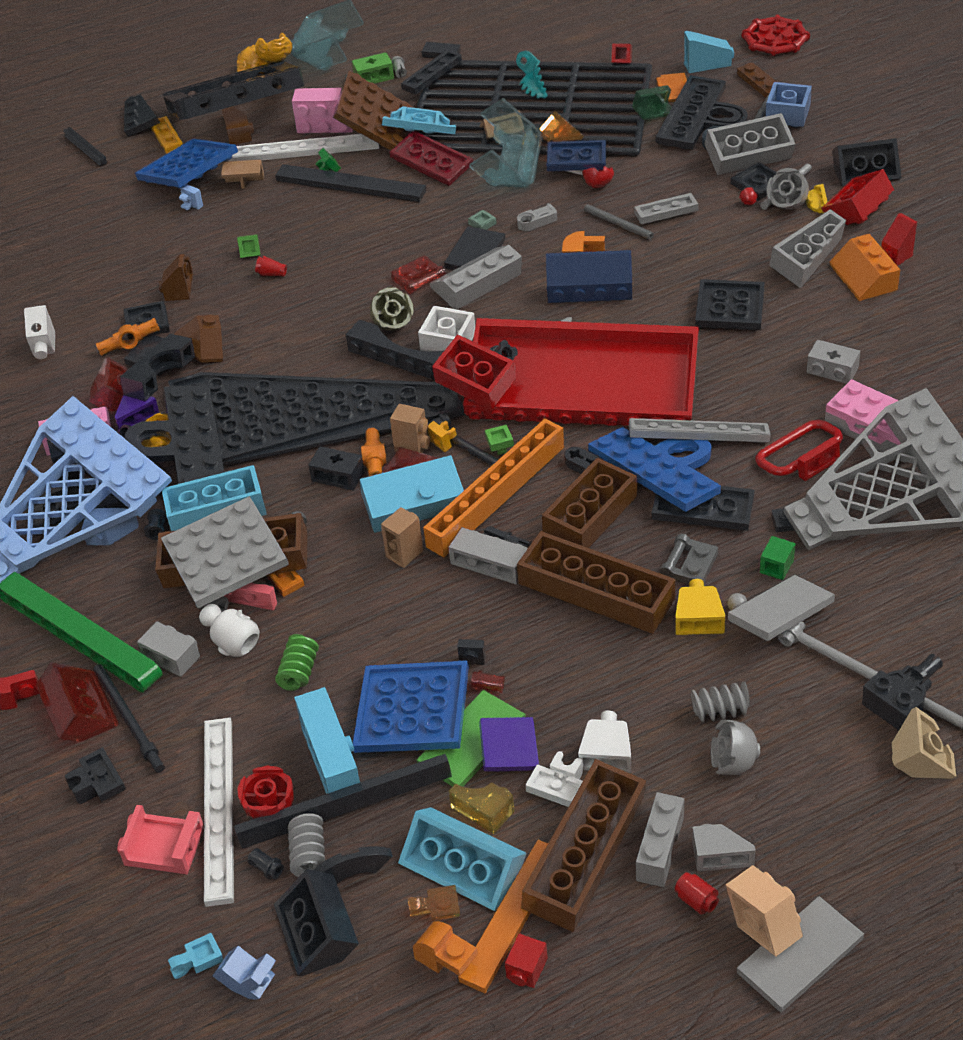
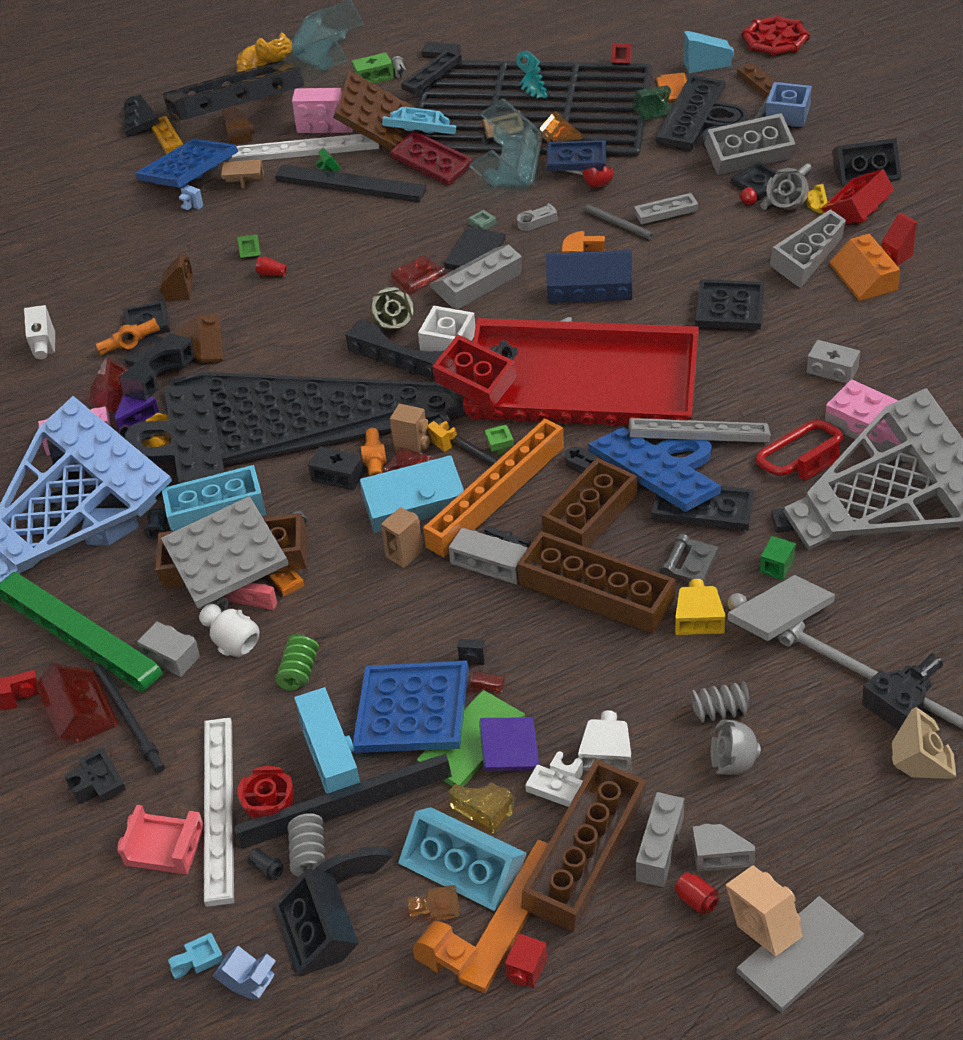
black axle [63,127,108,166] -> none

